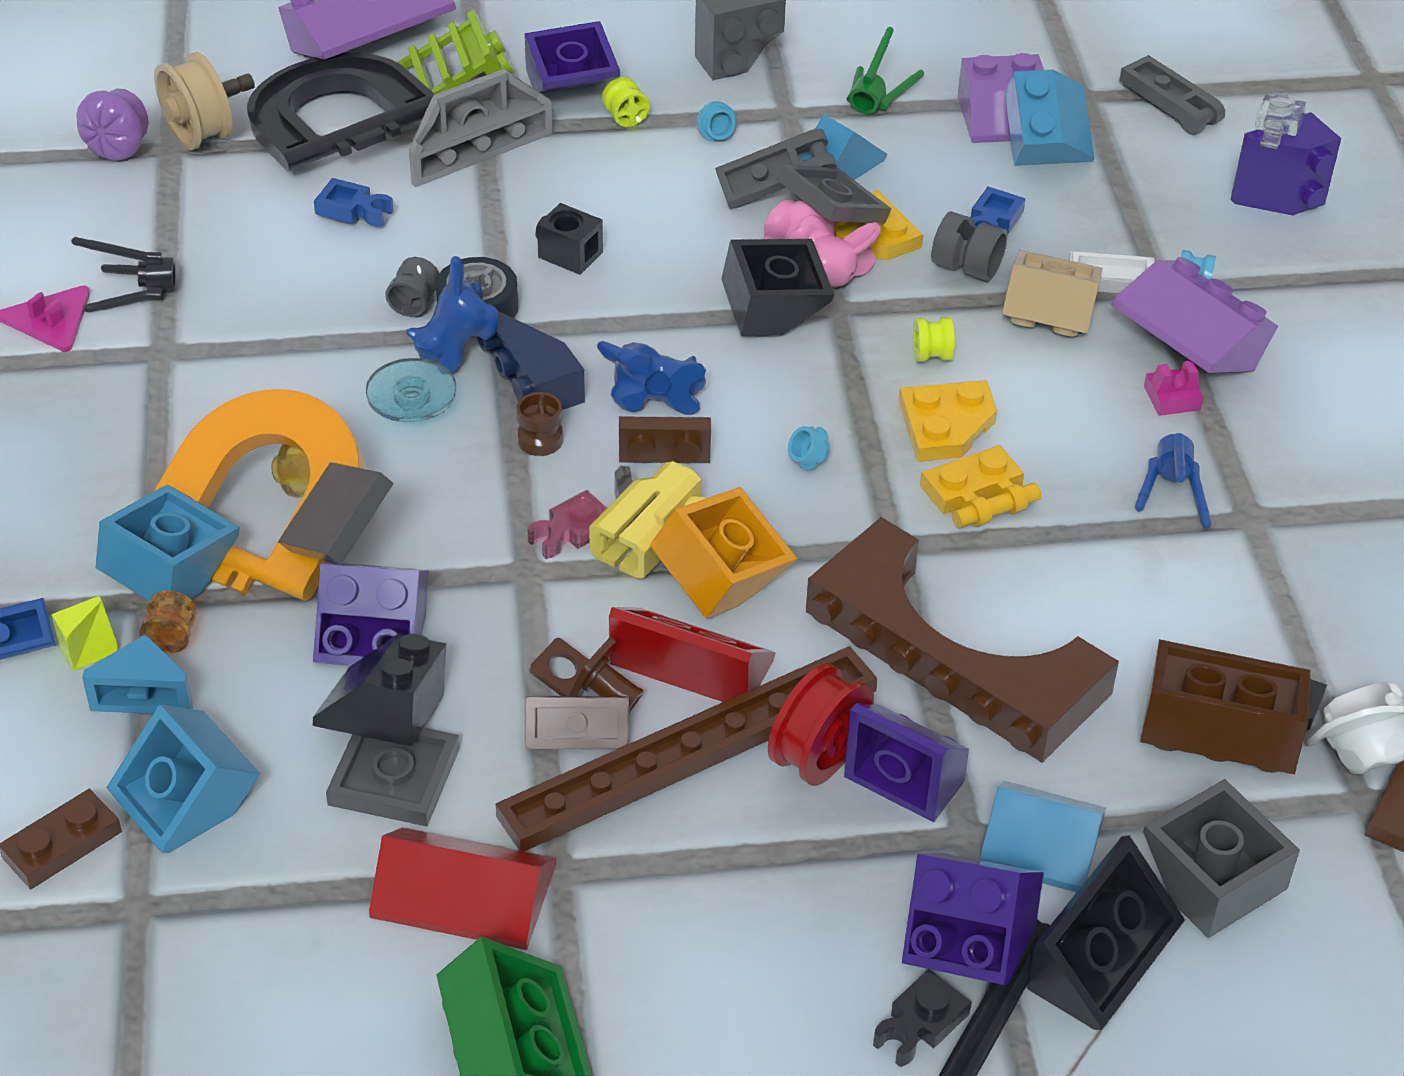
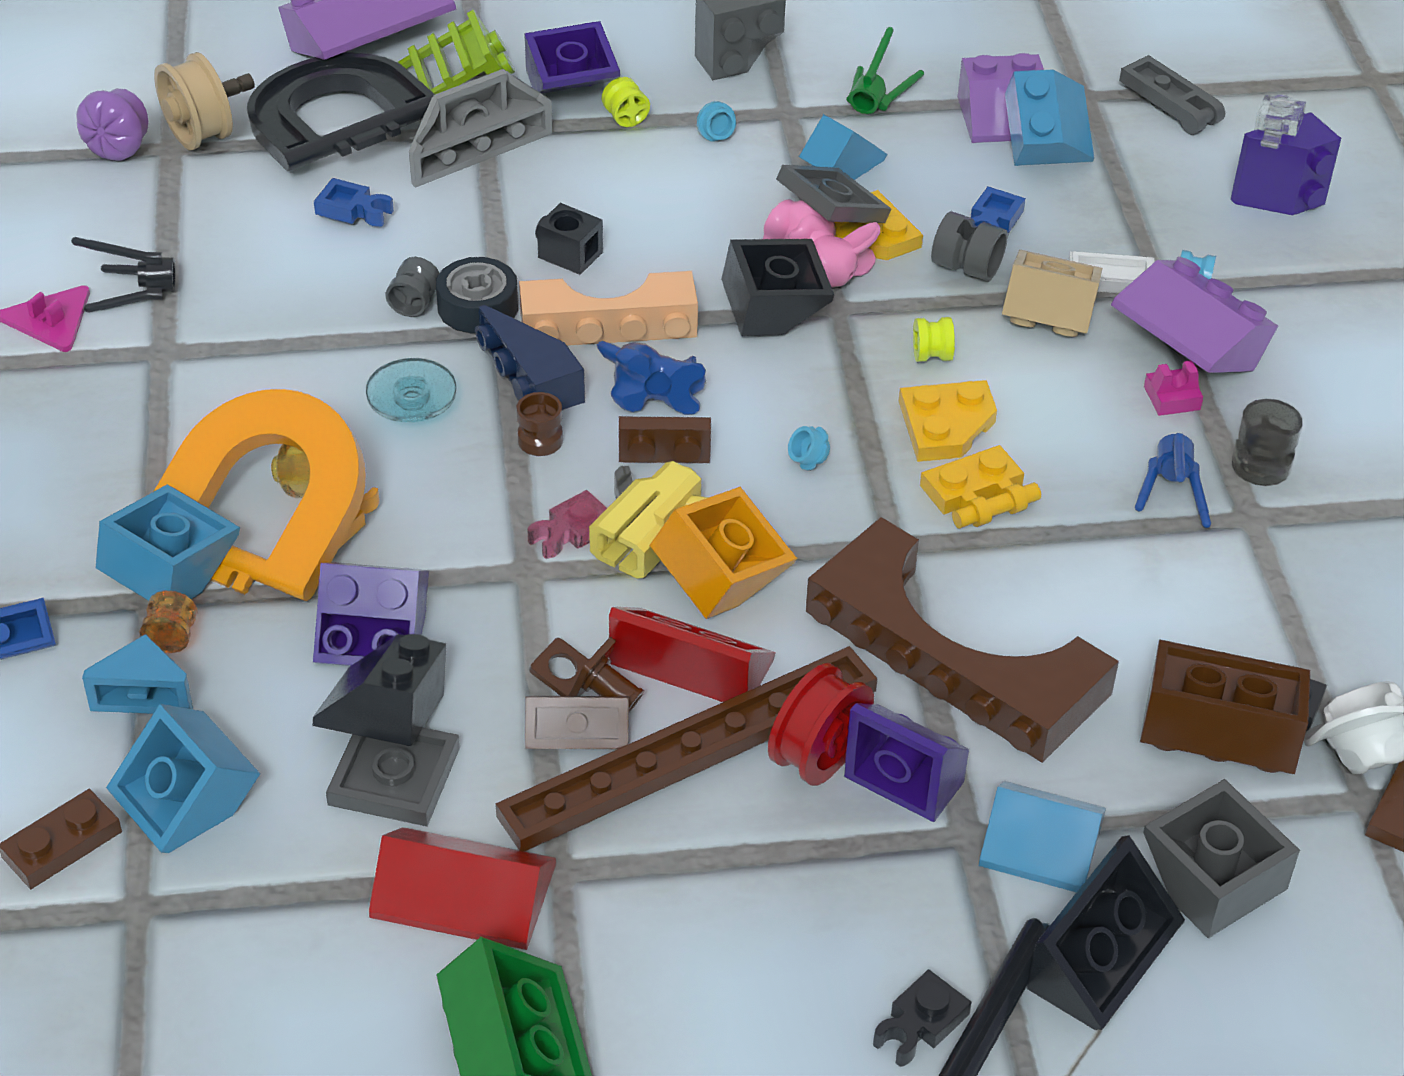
neon yellow slope [52,596,118,671] -> none
dark grey tile [278,462,394,565] -> none
blue animal [406,256,499,376] -> none
dark grey plate [715,129,837,209] -> none
dark purple slope [902,853,1044,985] -> none
none -> light nougat arch [519,271,698,346]
none -> clear smoke wheel [1232,398,1303,486]

